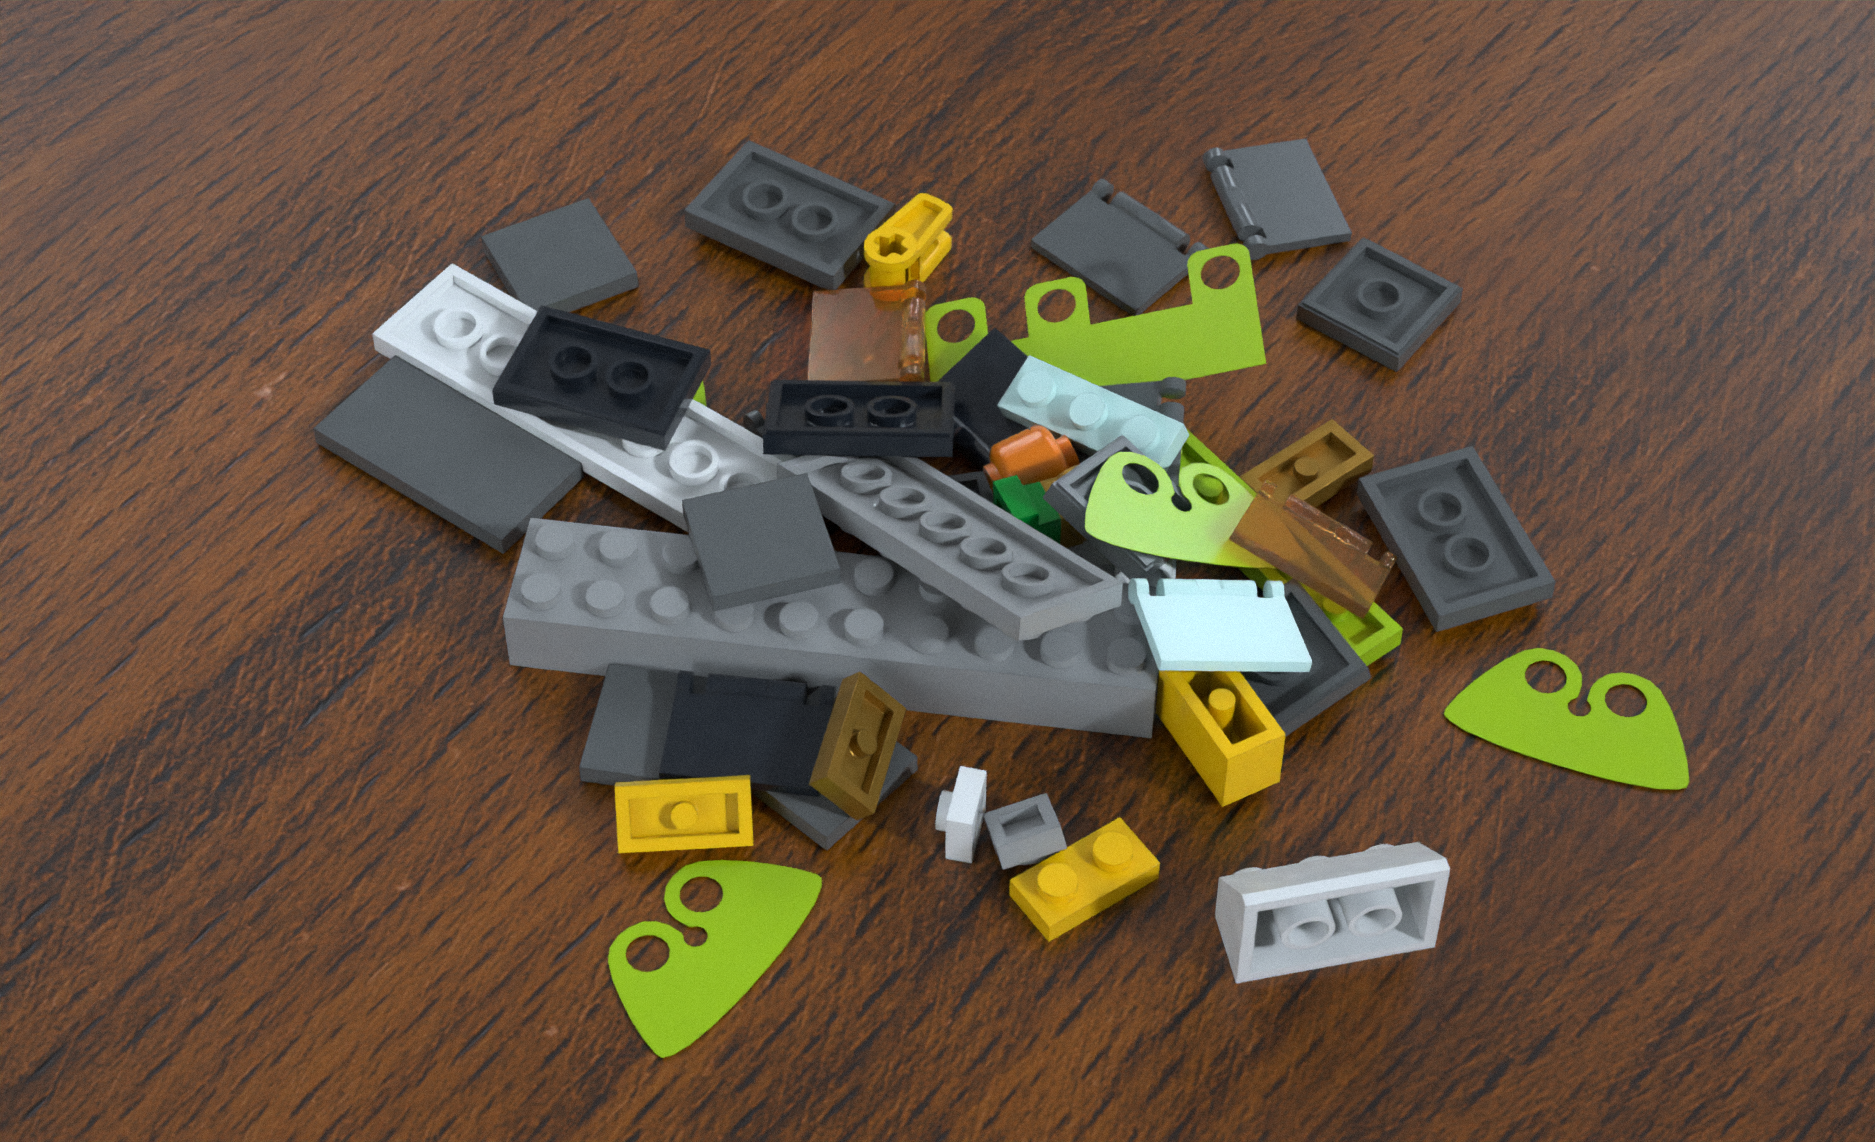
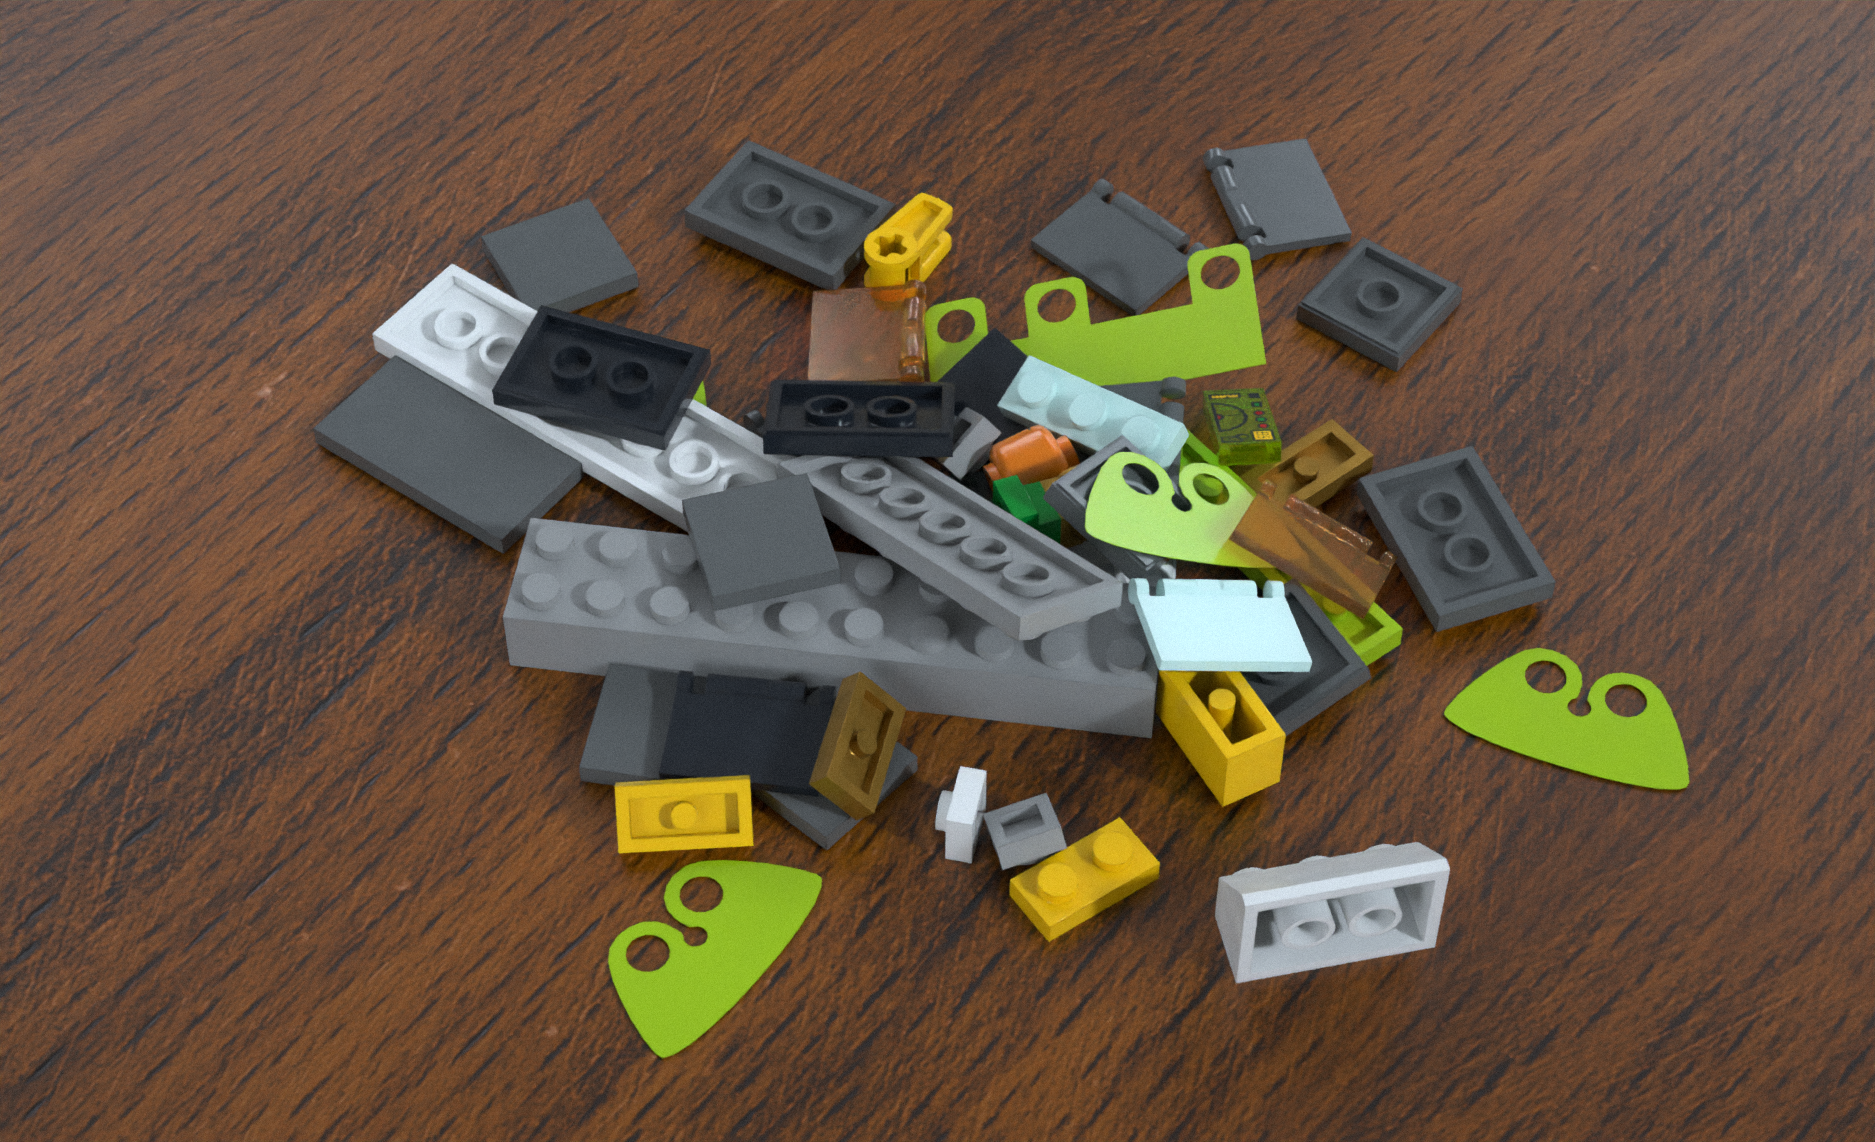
none -> light grey plate [930,407,1001,480]
none -> clear neon green tile [1203,388,1282,466]

